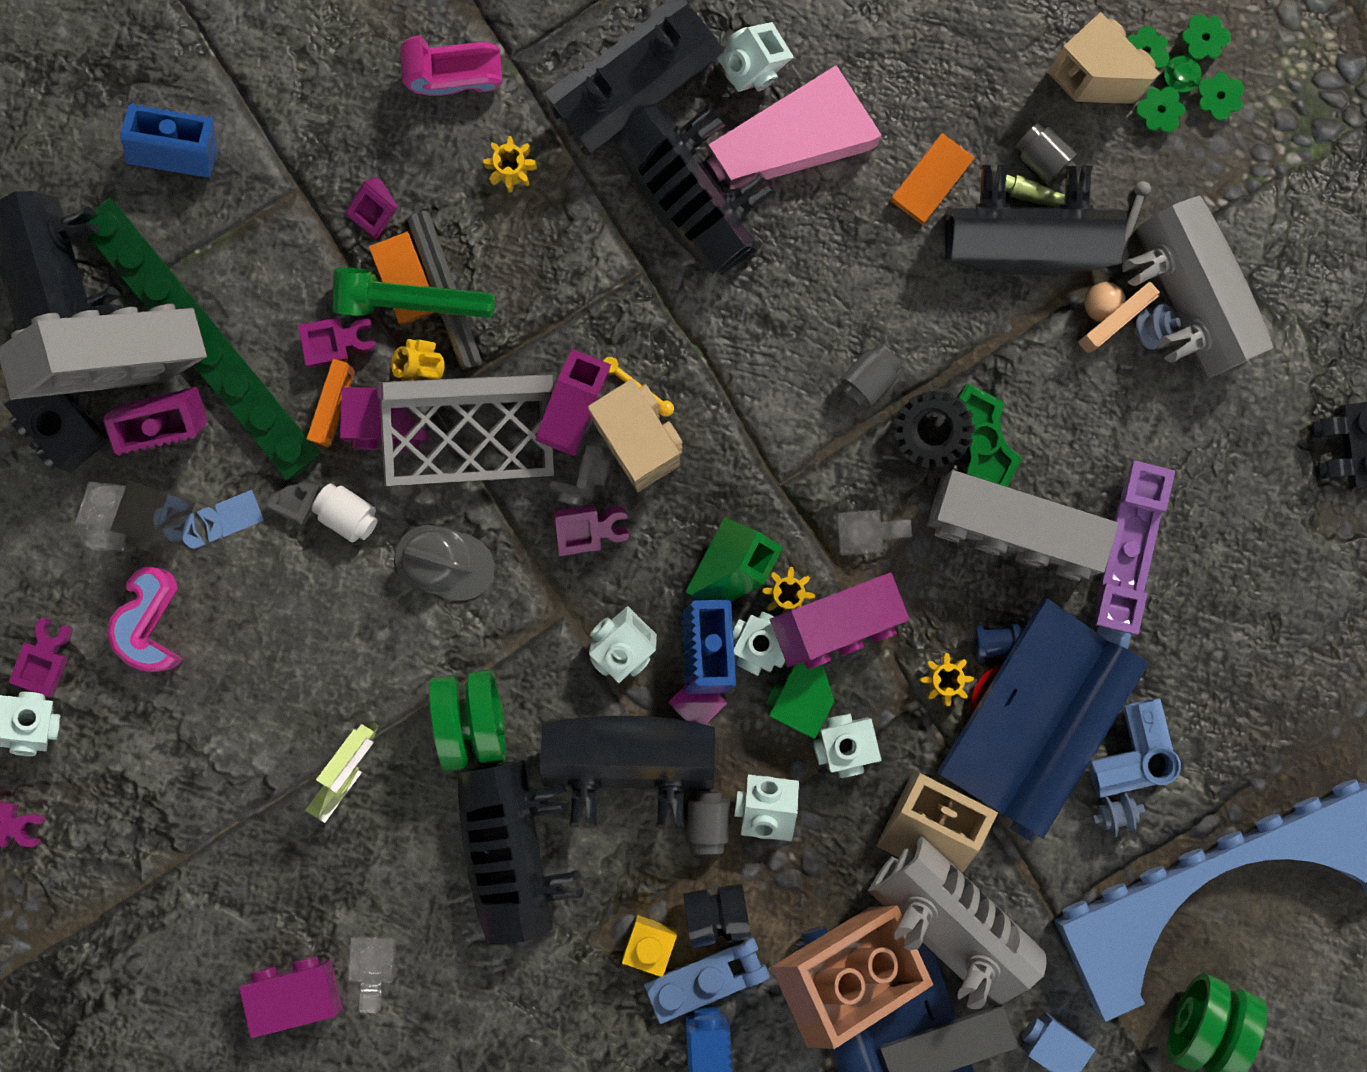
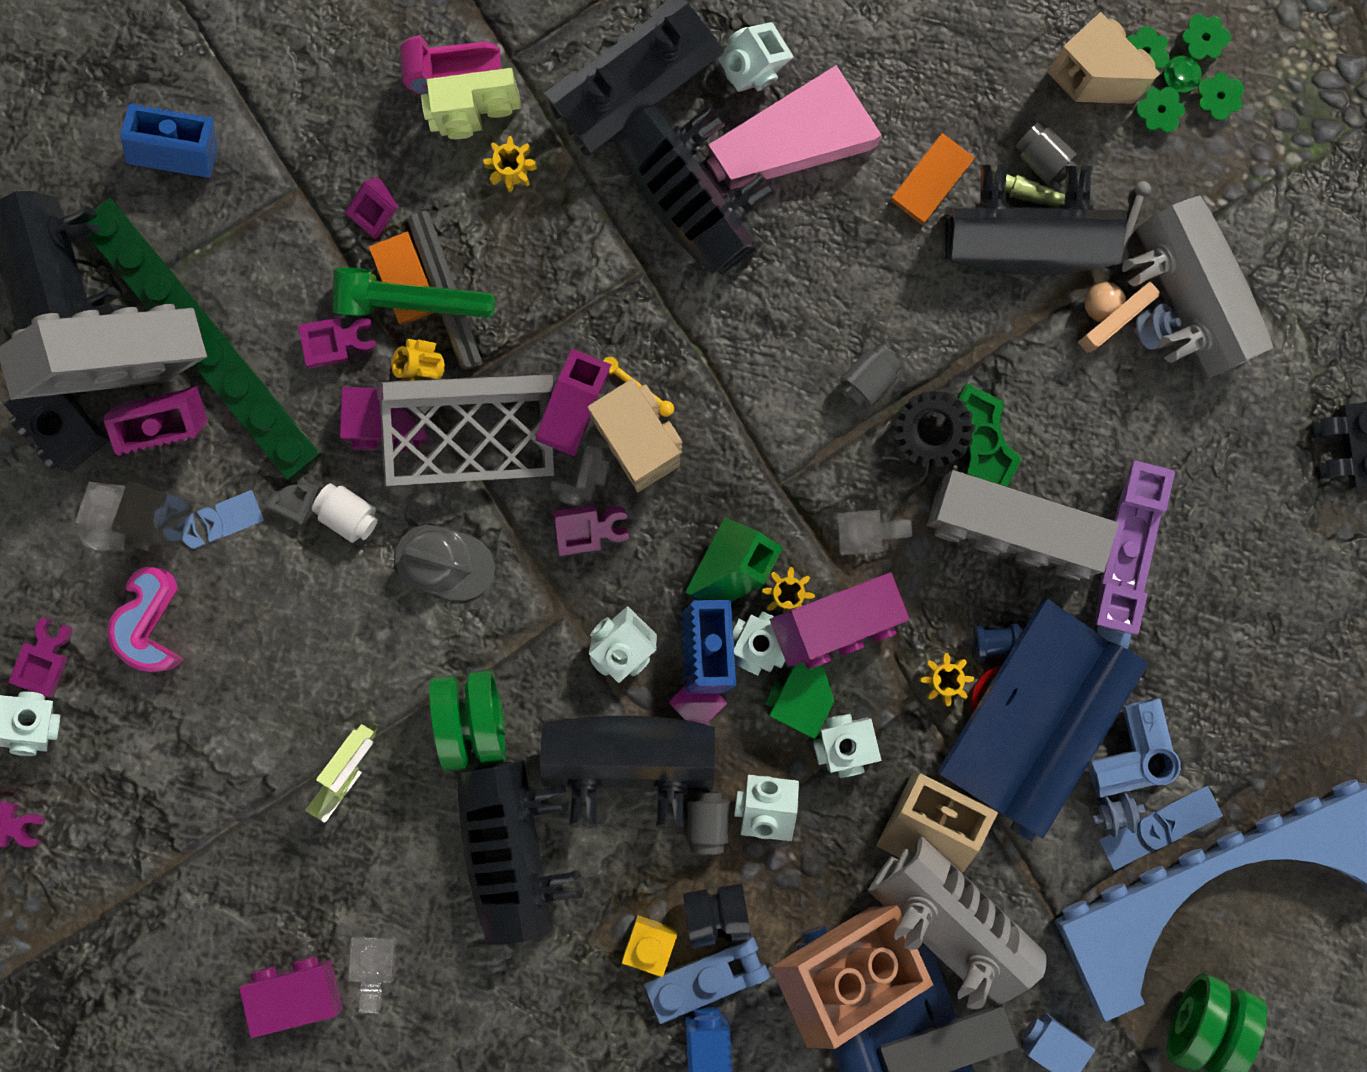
orange tile [307,359,355,448] -> none
none -> yellowish green plate [421,68,521,139]
none -> medium blue piece [1099,786,1223,871]

